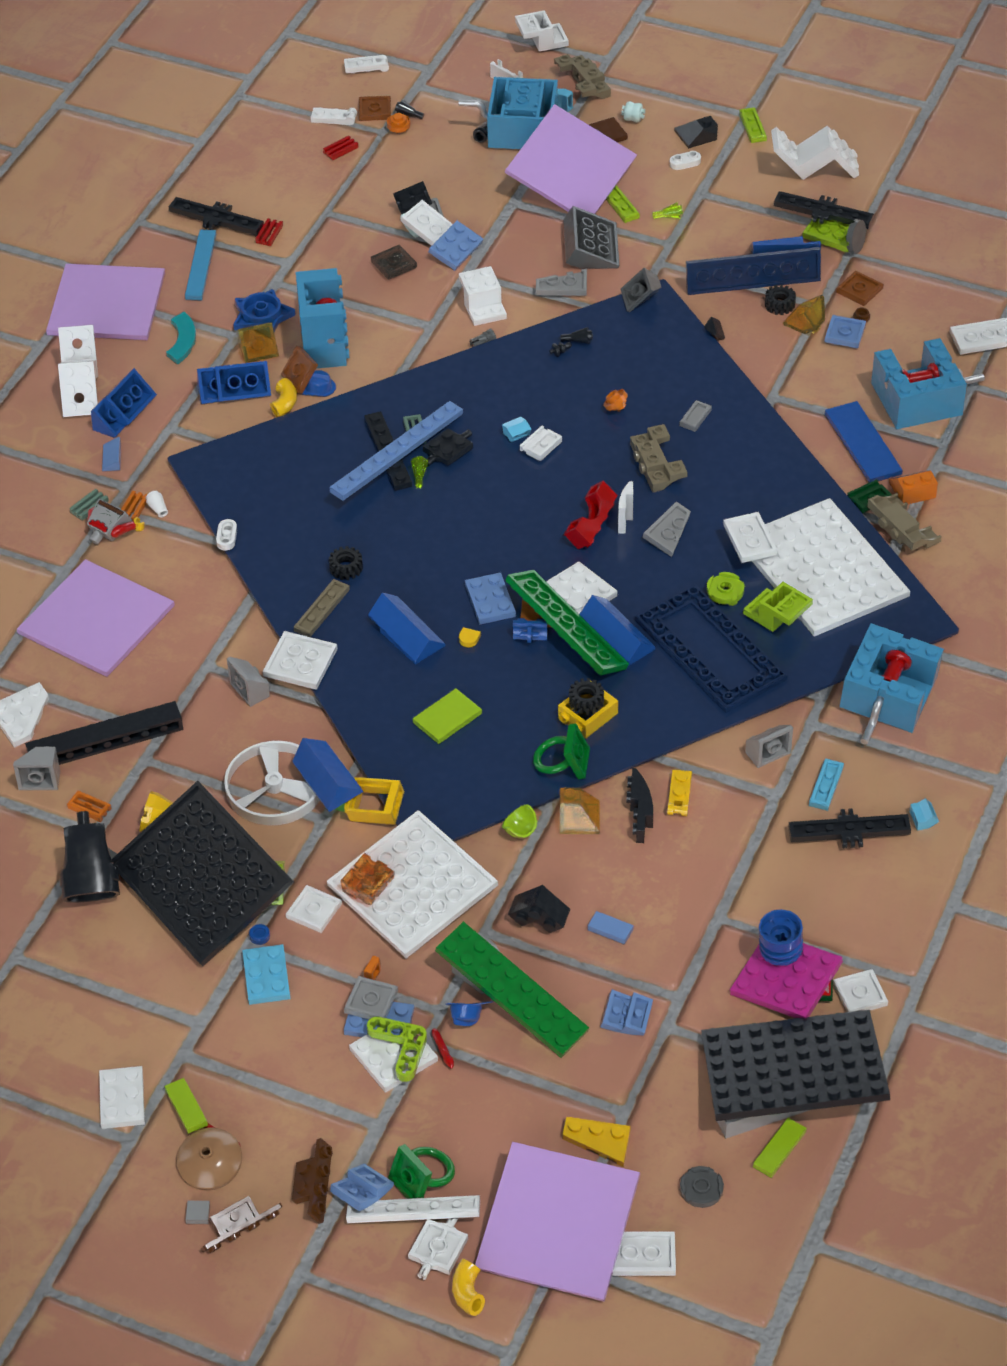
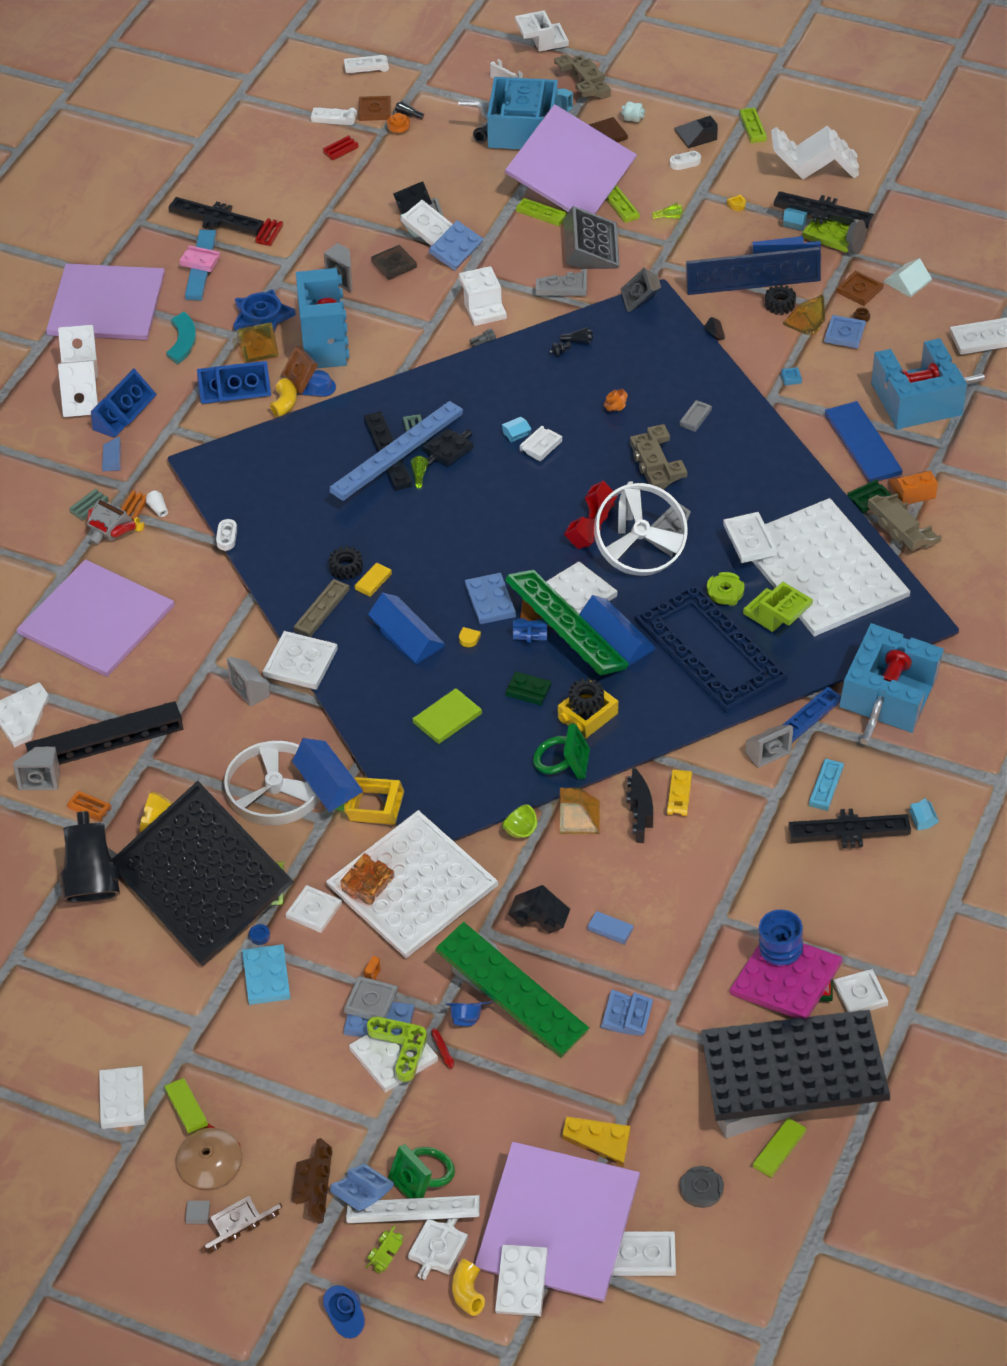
none -> bright pink plate [180,245,220,272]
none -> blue piece [323,1285,365,1339]
none -> light grey slope [324,243,353,293]
none -> yellow tile [355,563,392,597]
none -> lime hinge [365,1226,404,1273]
none -> white plate [495,1245,548,1317]
none -> dark green plate [506,671,551,706]
none -> lime tile [516,198,567,226]
none -> white piece [594,483,687,576]
none -> yellow tile [726,195,746,211]
none -> dark azure tile [781,367,802,385]
none -> blue plate [782,687,841,743]
none -> medium azure piece [783,208,807,231]
none -> light aqua slope [884,258,932,298]

